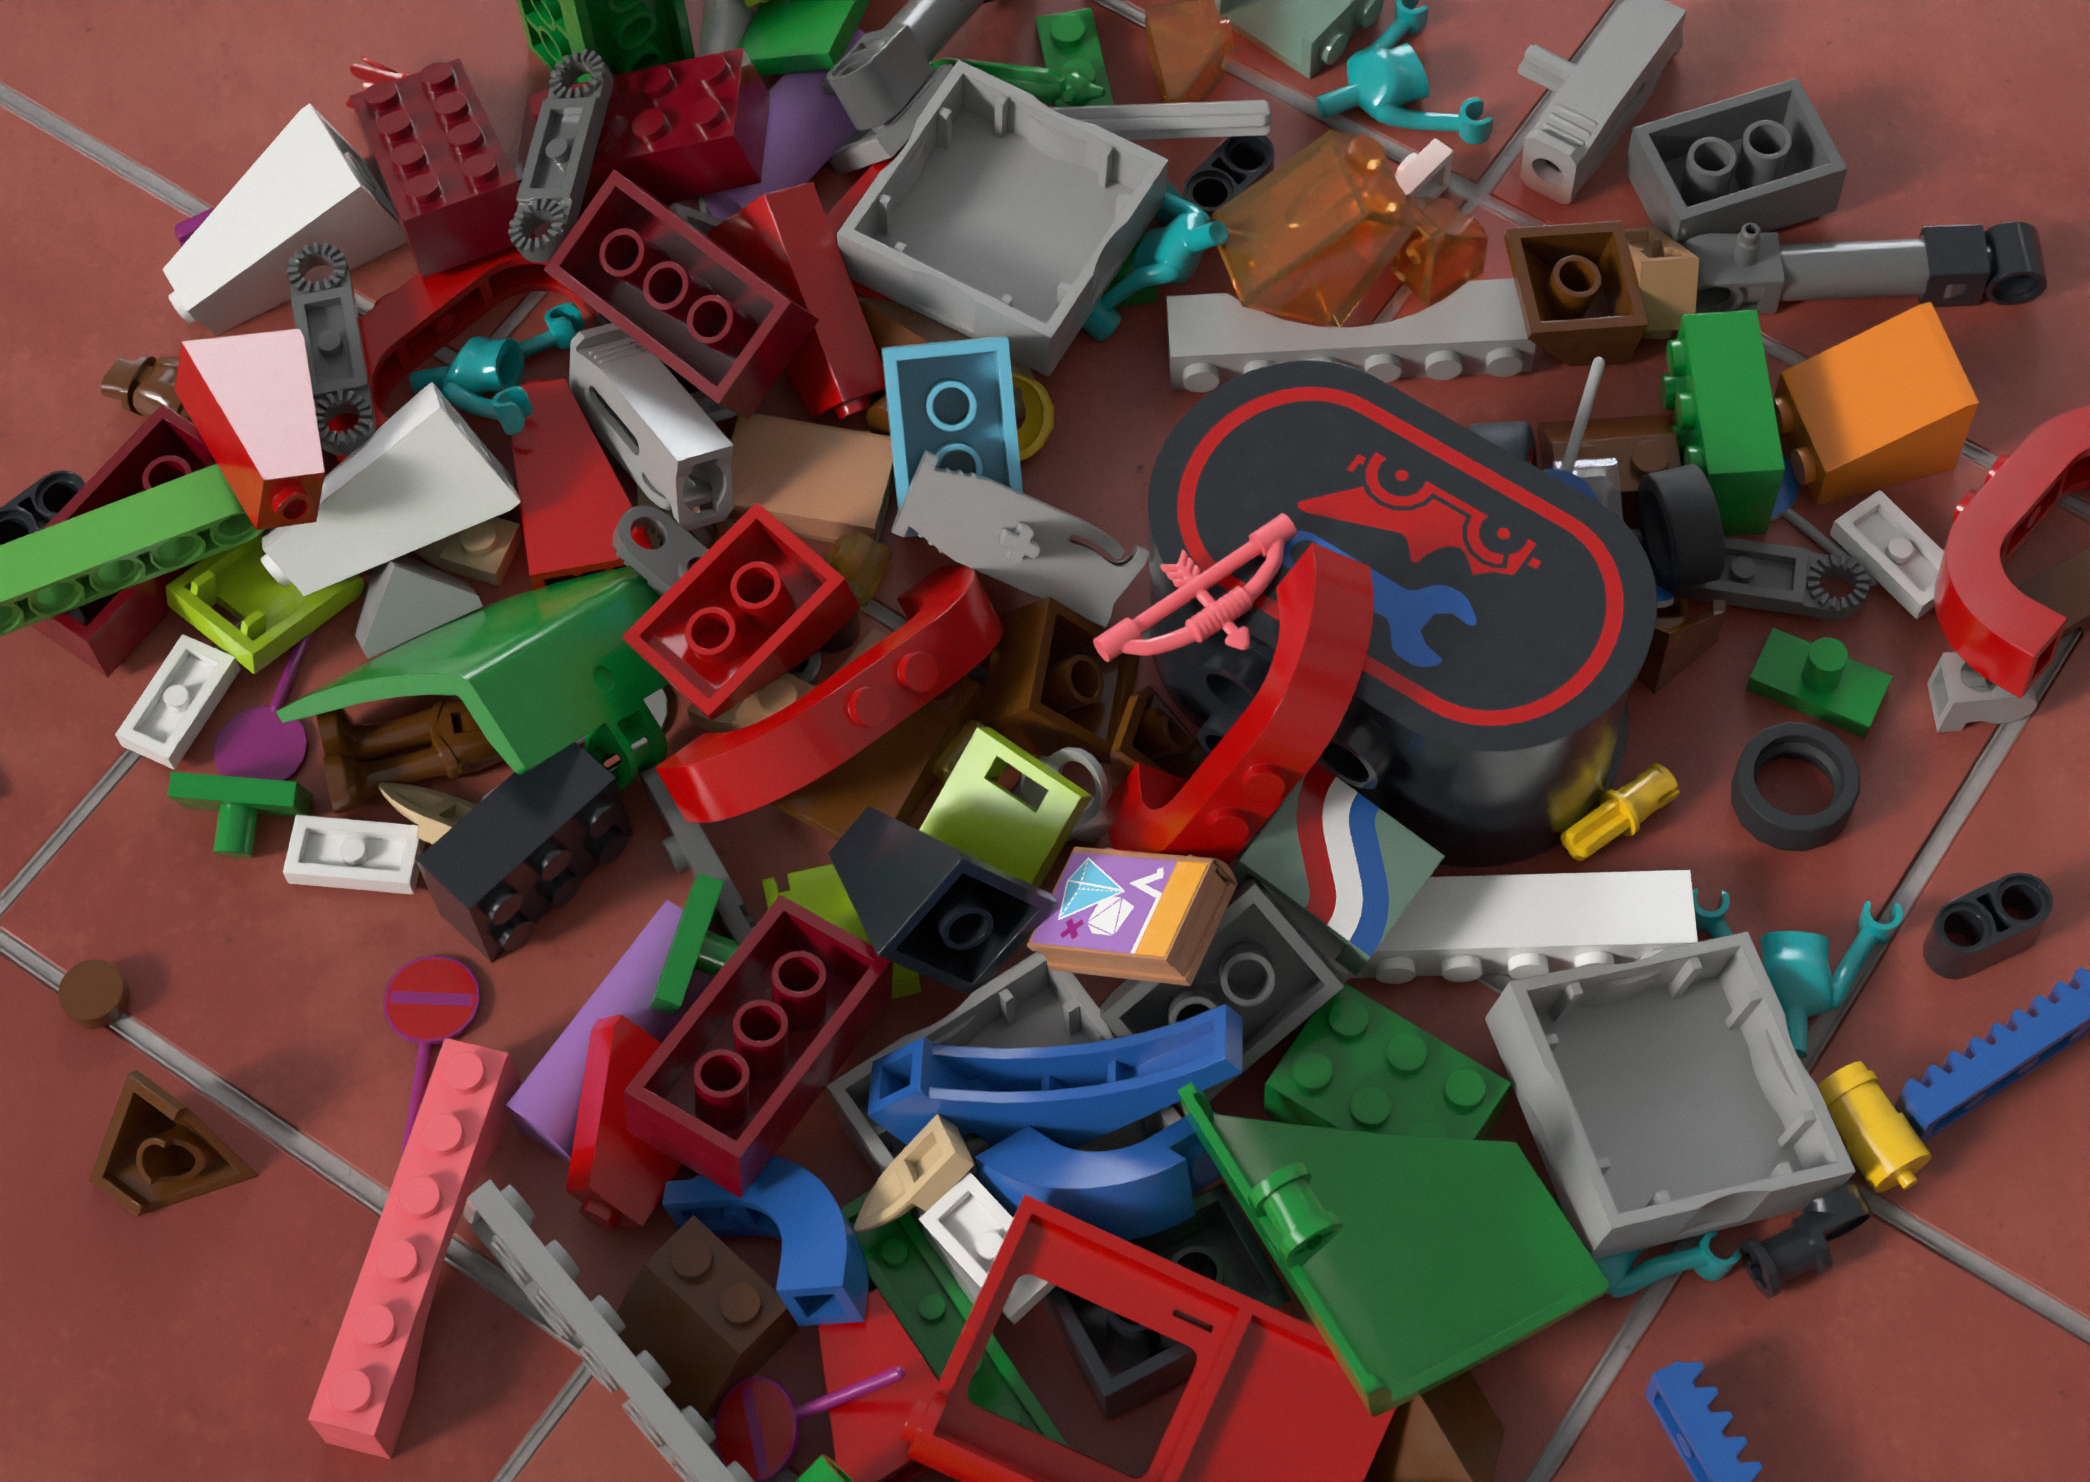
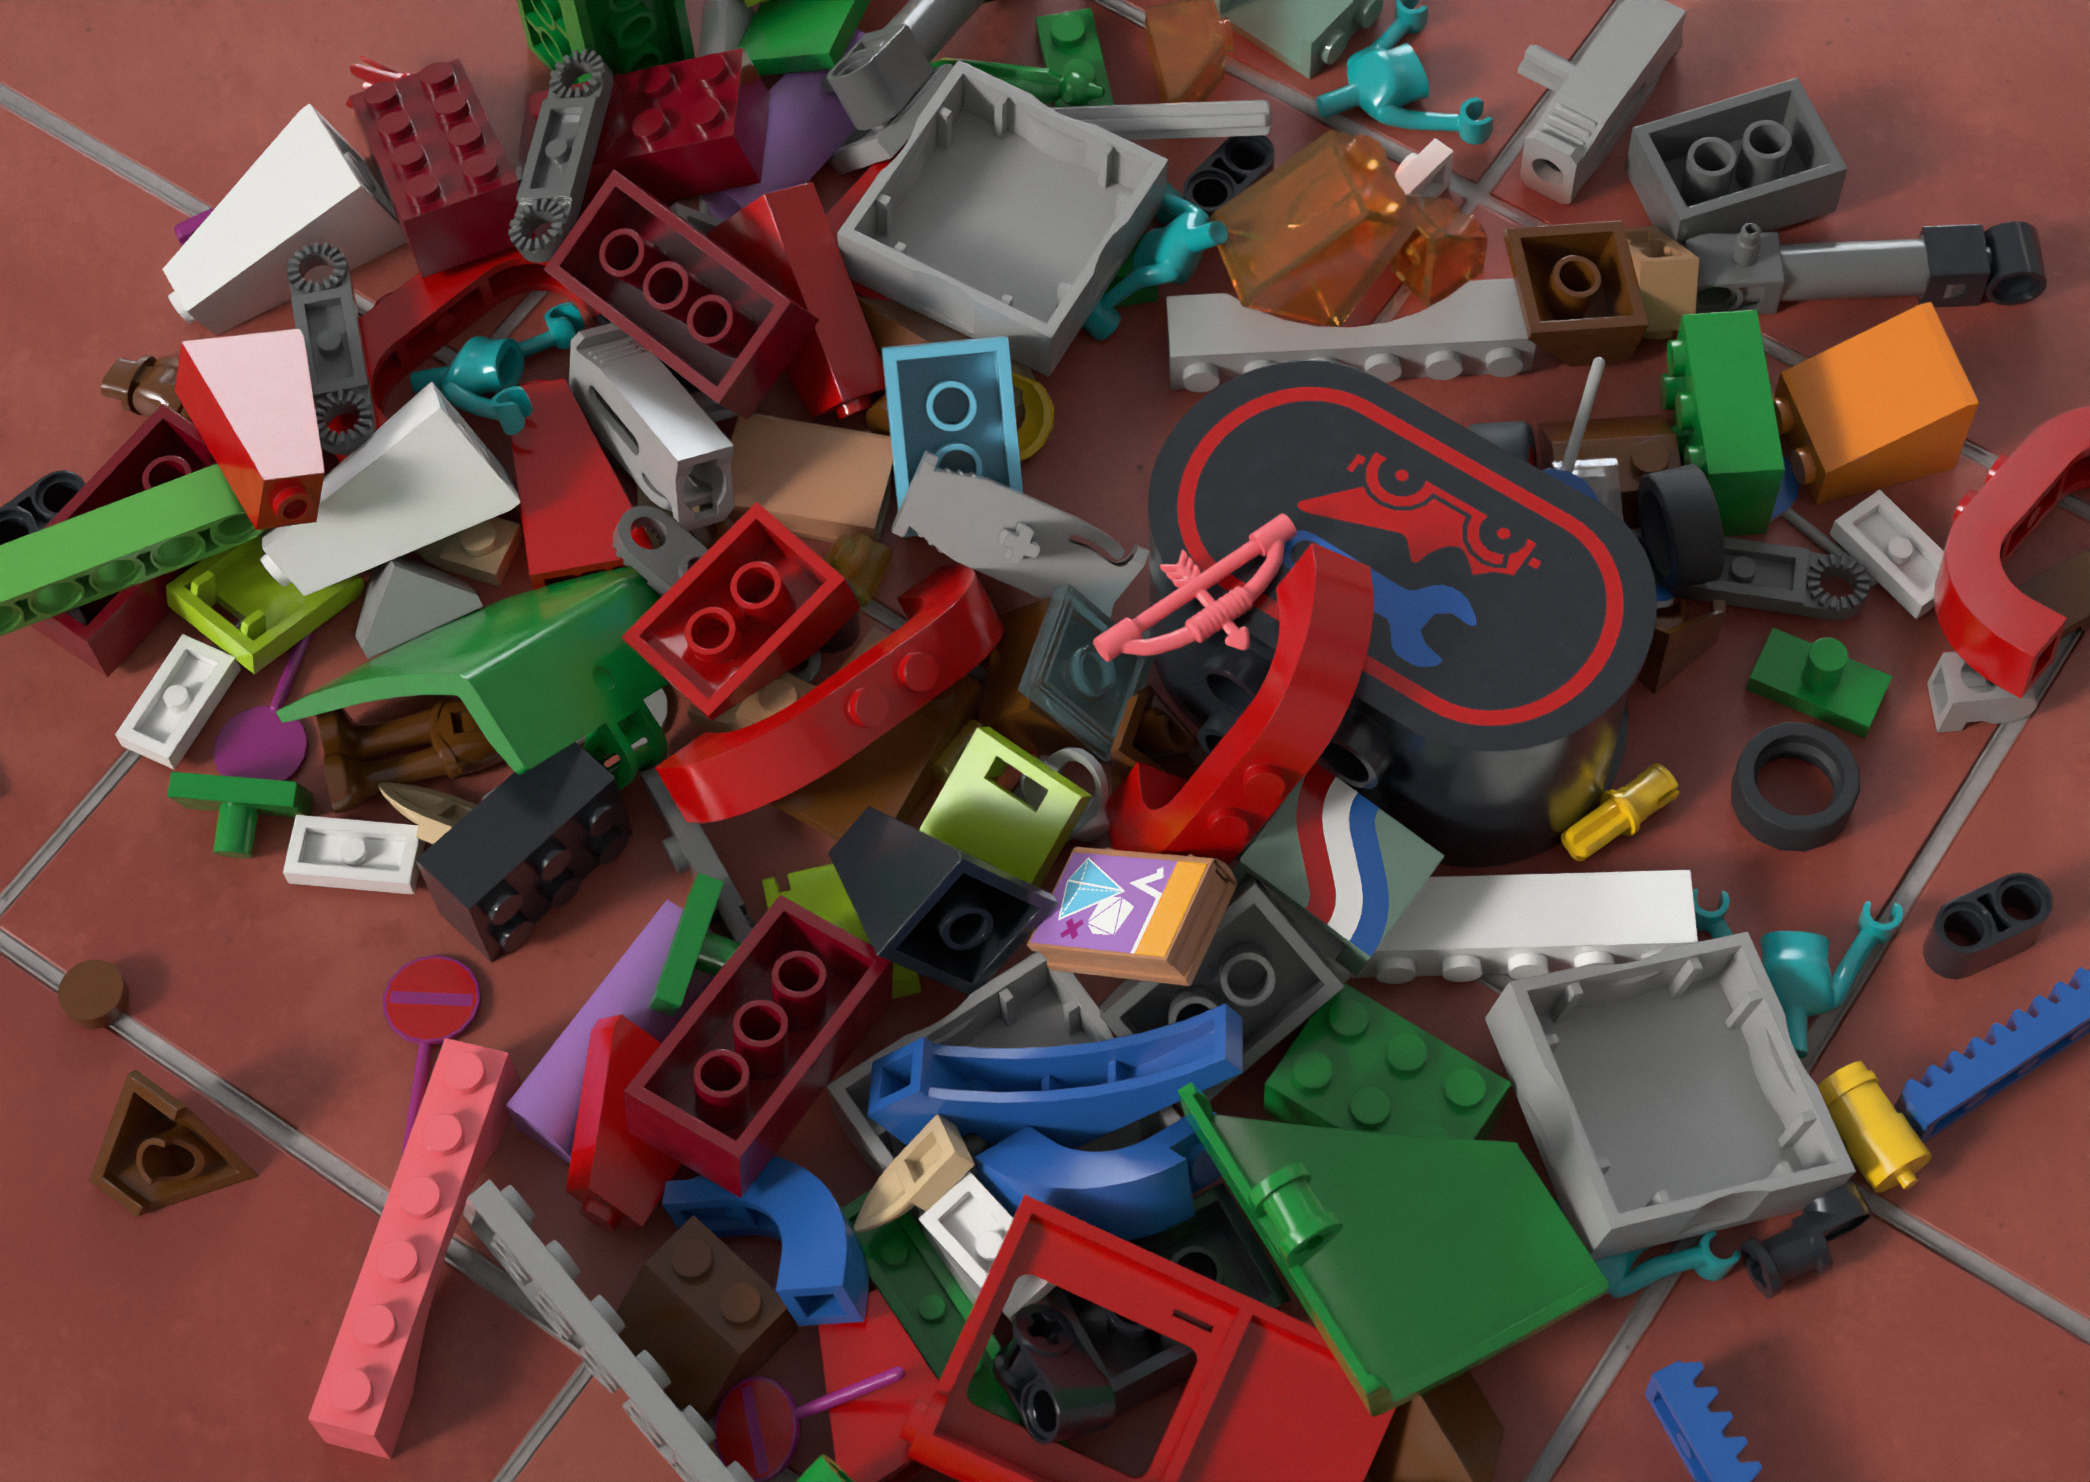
none -> black piece [992,1304,1116,1444]
none -> clear light blue tile [1018,583,1155,762]

